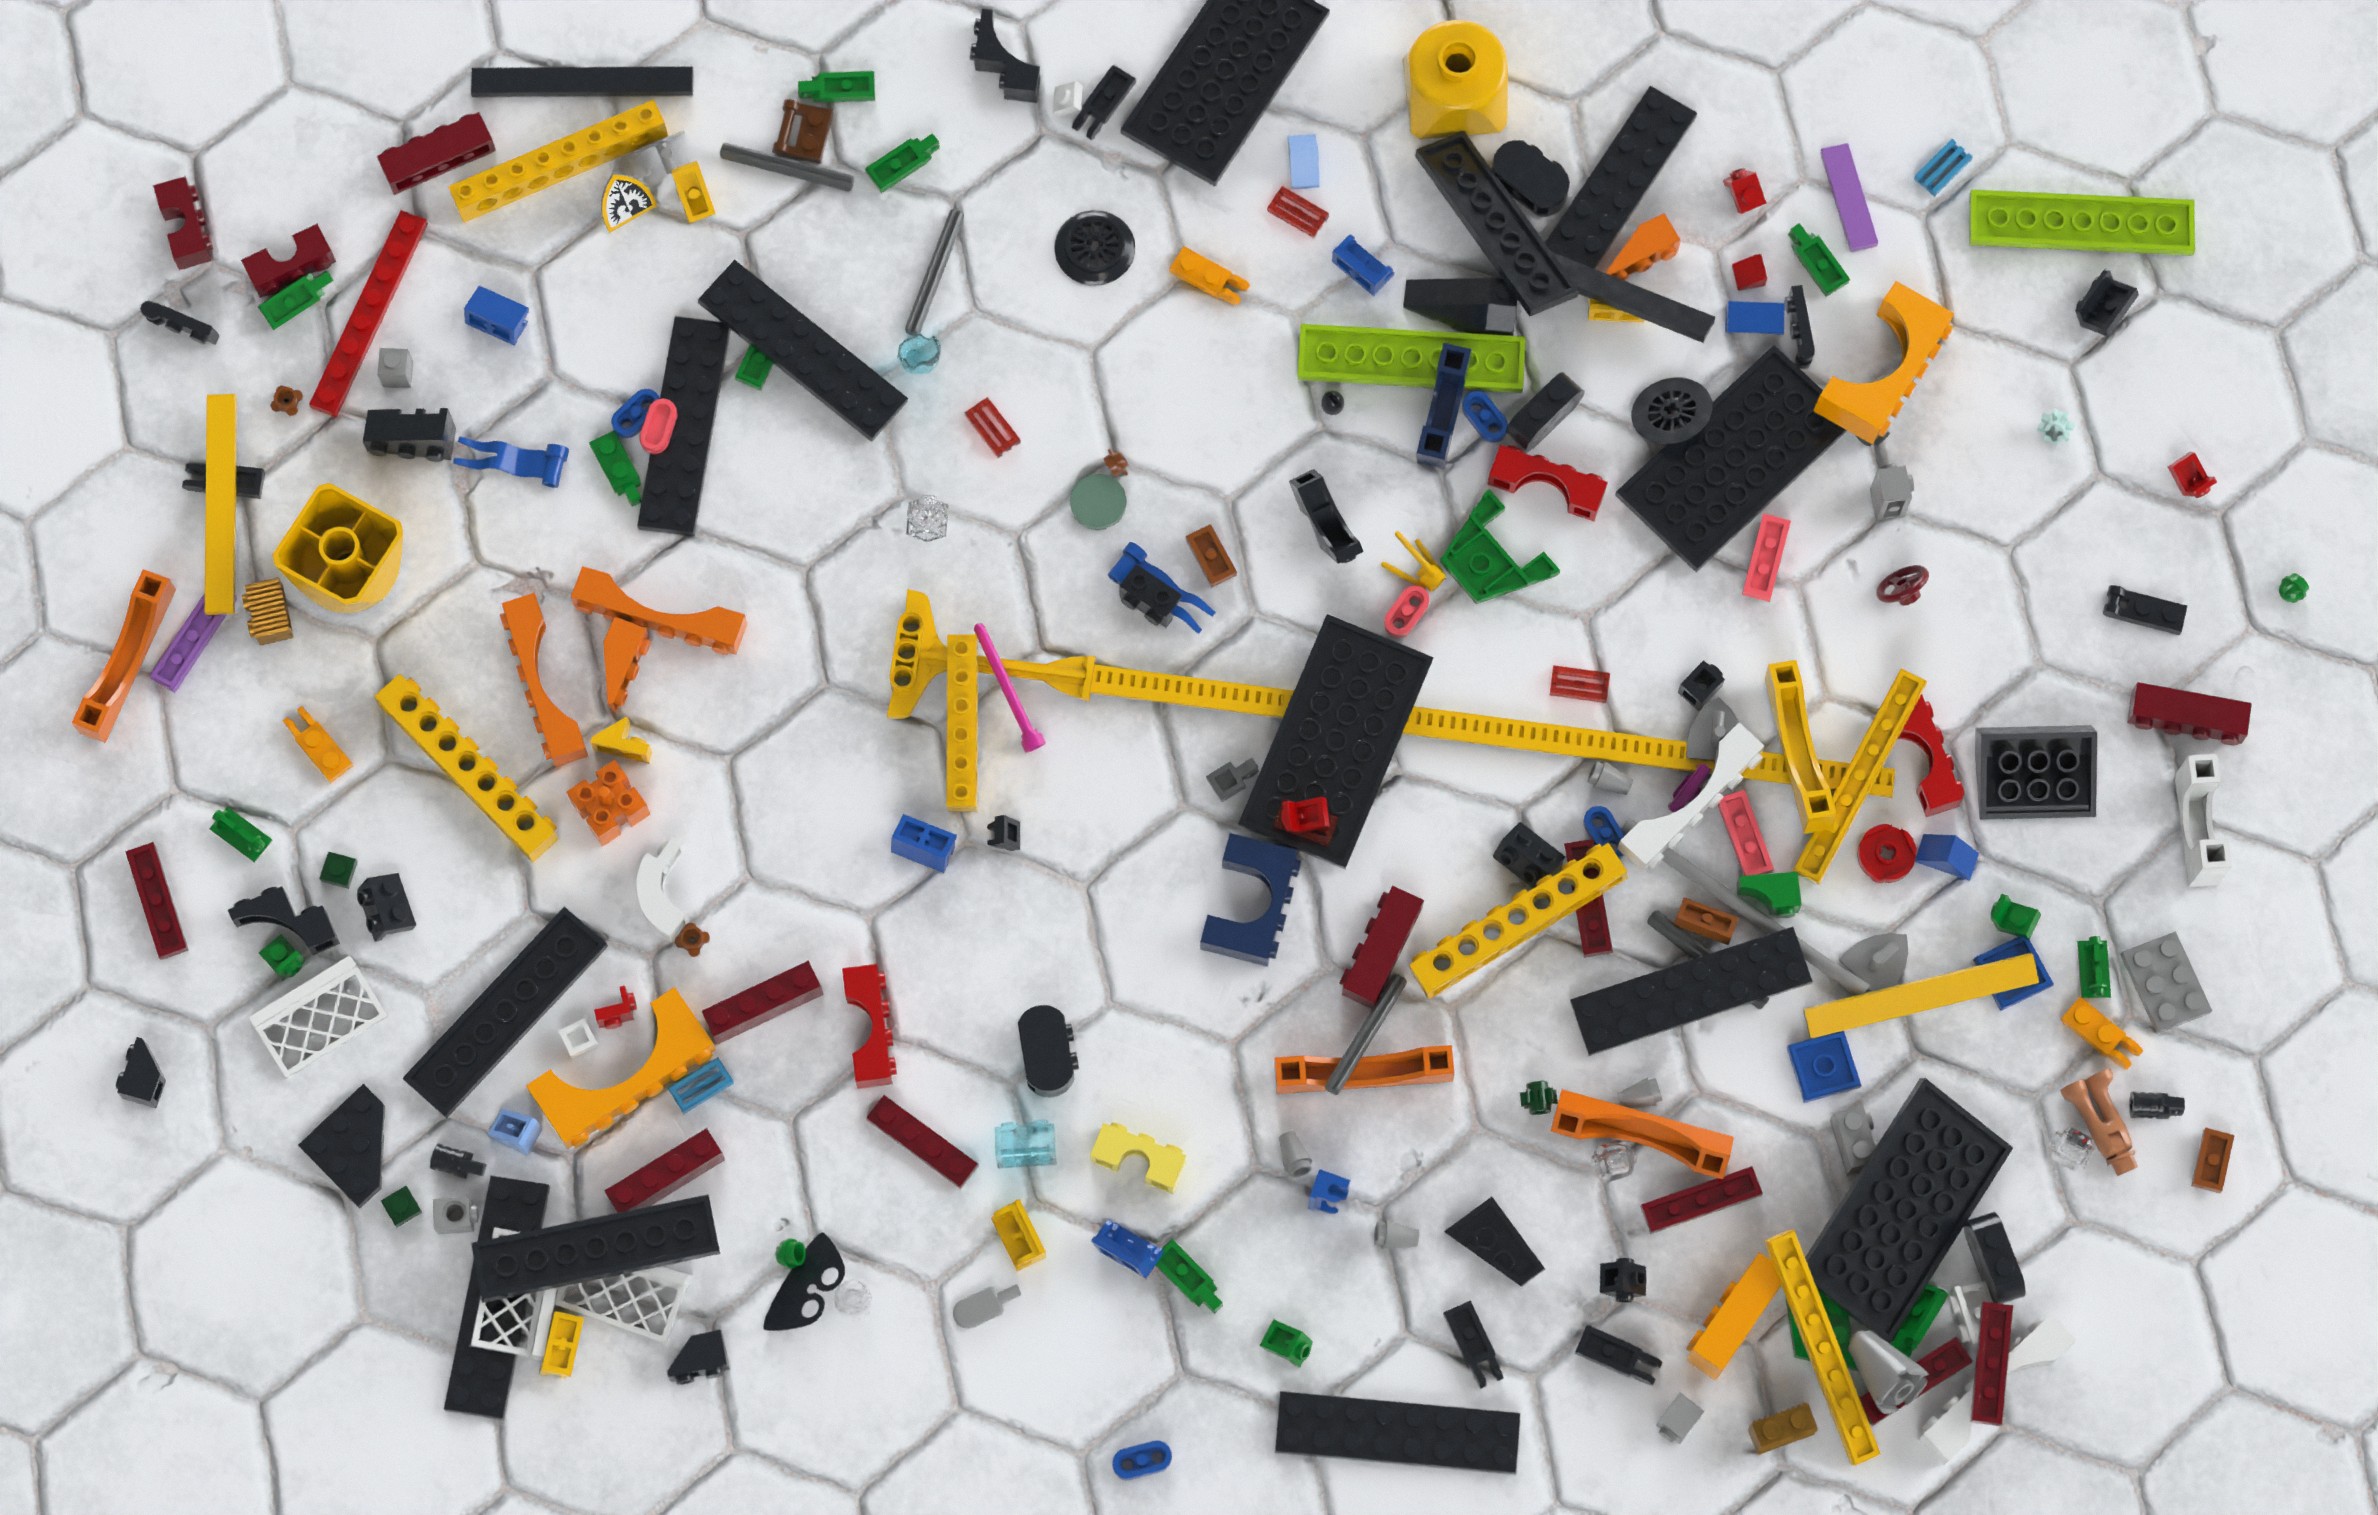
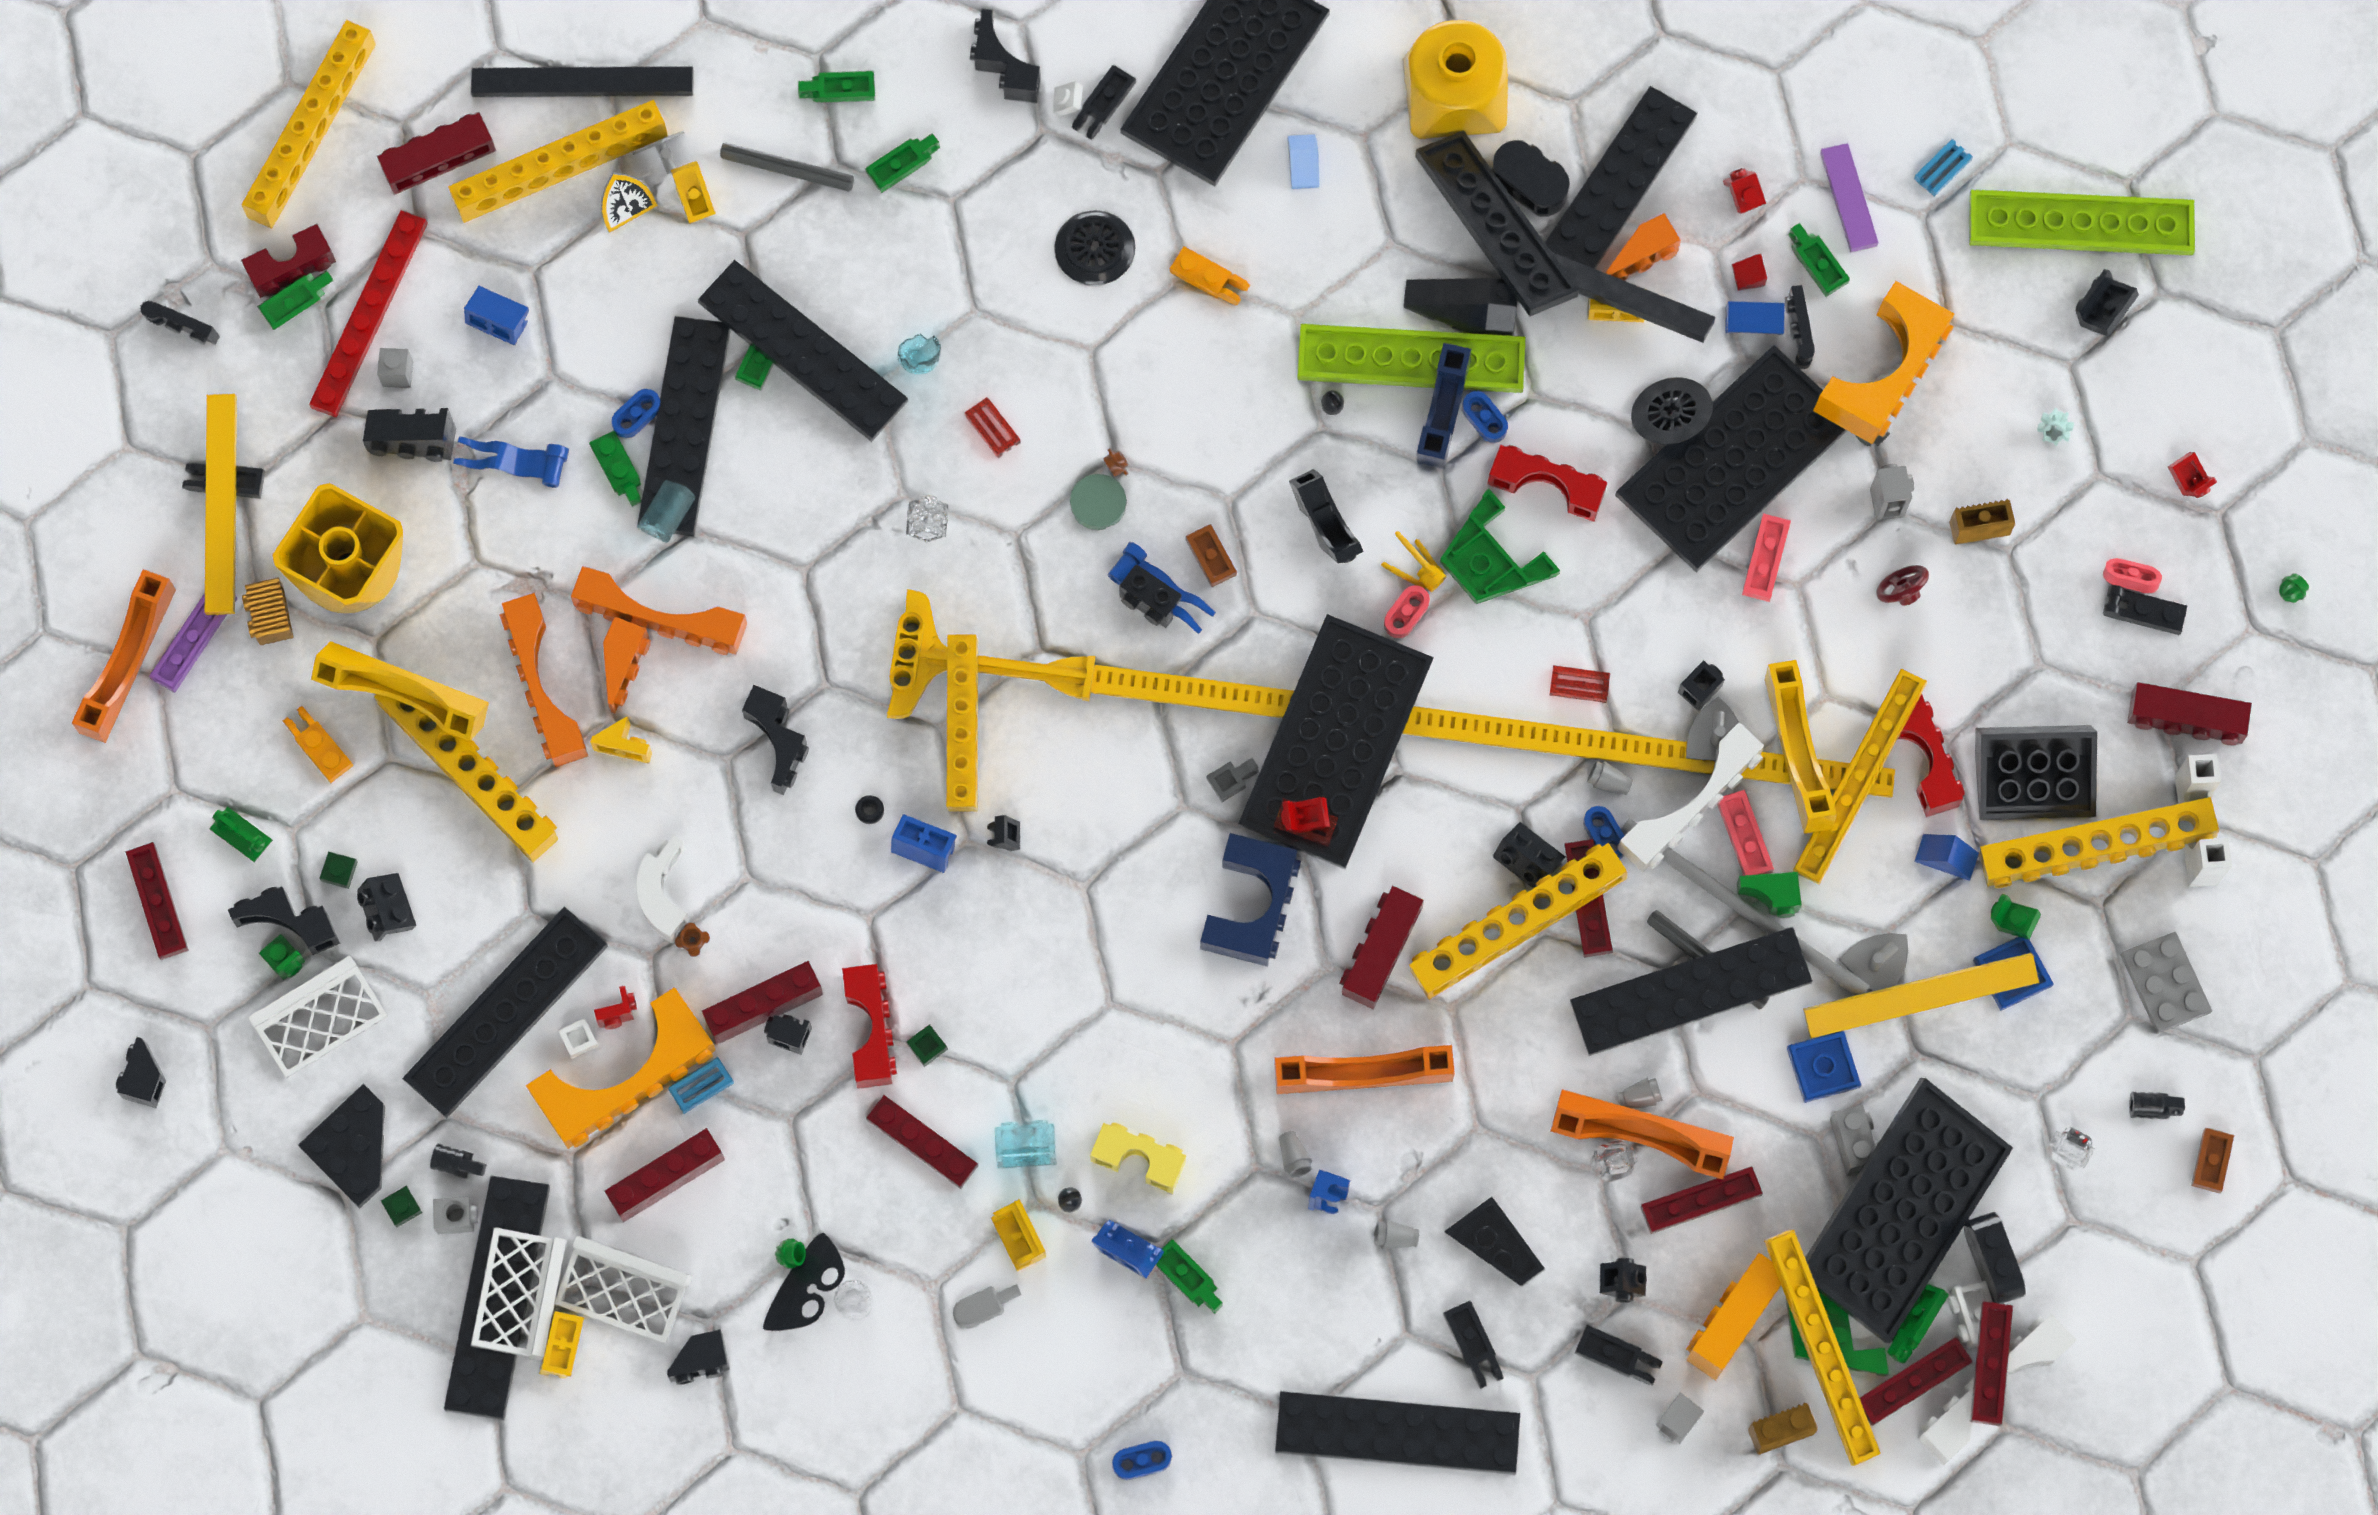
dark red arch [153,176,214,270] -> none
dark orange plate [271,386,303,416] -> none
black plate [471,1194,720,1303] -> none
light blue slope [488,1109,542,1155] -> none
orange brick [566,759,651,847] -> none
coral tile [639,399,677,454] -> none
reddish brown plate [772,99,833,164] -> none
dark grey axle [905,209,964,336] -> none
dark pink piece [974,623,1046,753] -> none
black brick [1018,1005,1079,1097] -> none
green bracket [1260,1319,1313,1368] -> none
clear red tile [1267,186,1329,239] -> none
dark grey axle [1325,974,1407,1095] -> none
blue hinge [1332,234,1394,296] -> none
black brick [1506,372,1585,452] -> none
dark green gear [1520,1081,1558,1115] -> none
magenta plate [1668,764,1712,813] -> none
dark orange plate [1673,897,1739,945] -> none
light grey cone [1848,1330,1928,1414] -> none
red plate [1857,824,1917,883] -> none
light orange hinge [2060,996,2143,1070] -> none
nougat piece [2060,1068,2138,1176] -> none
green hinge [2077,936,2111,998] -> none
none -> yellow brick [241,20,376,229]
none -> yellow arch [311,641,489,741]
none -> clear light blue slope [637,480,695,543]
none -> black arch [742,685,809,795]
none -> black brick [764,1014,812,1055]
none -> black plate [855,795,884,824]
none -> dark green plate [906,1024,948,1067]
none -> black hinge [1058,1187,1082,1212]
none -> pearl gold brick [1949,499,2015,545]
none -> yellow brick [1979,797,2219,888]
none -> coral plate [2103,558,2162,593]

